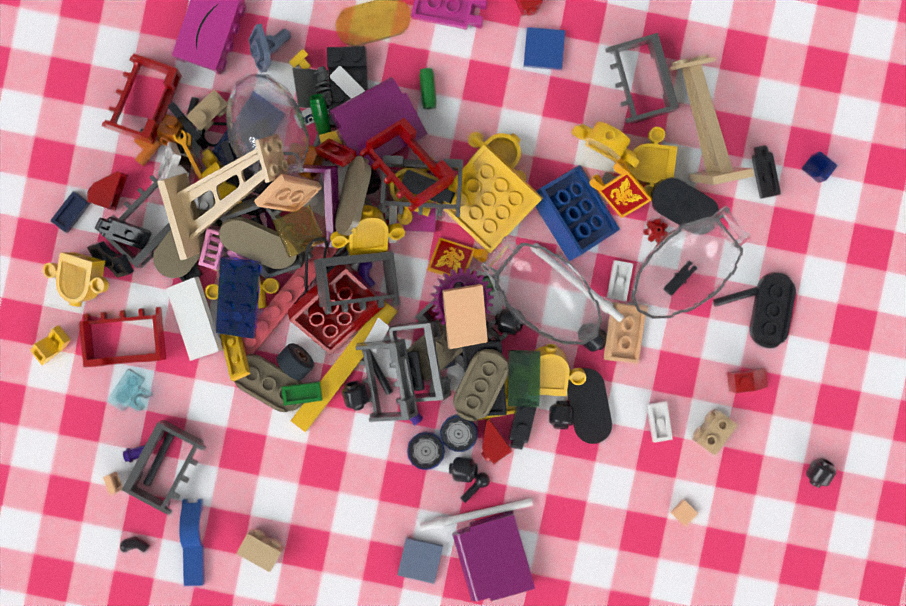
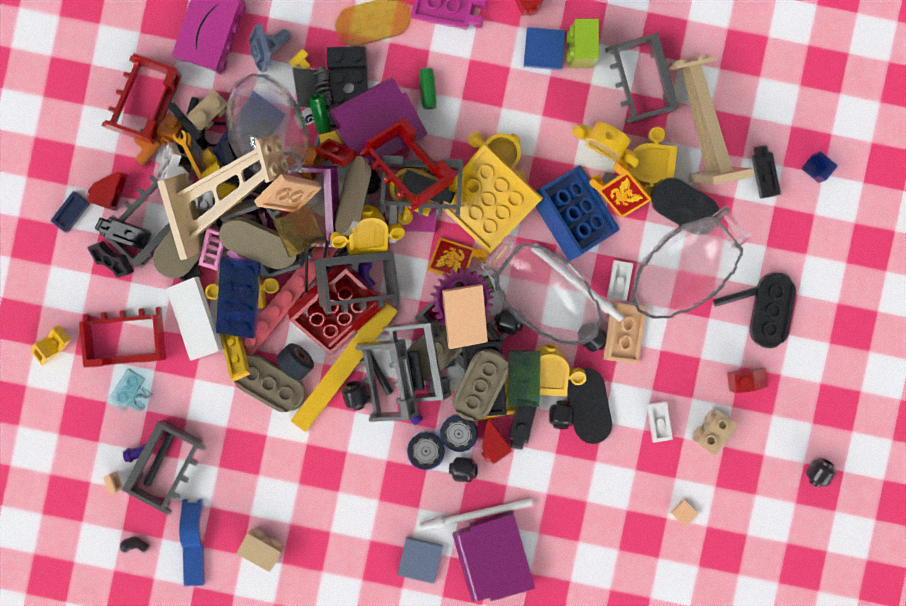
yellow piece [43,251,109,307] -> none
green tile [281,381,323,406] -> none
white sticker [330,66,365,99] -> none
white sticker [365,318,390,352] -> none
black bar [460,472,490,503] -> none
red plant [643,219,668,243] -> none
black axle [664,261,698,296] -> none
none -> lime brick [567,19,599,68]

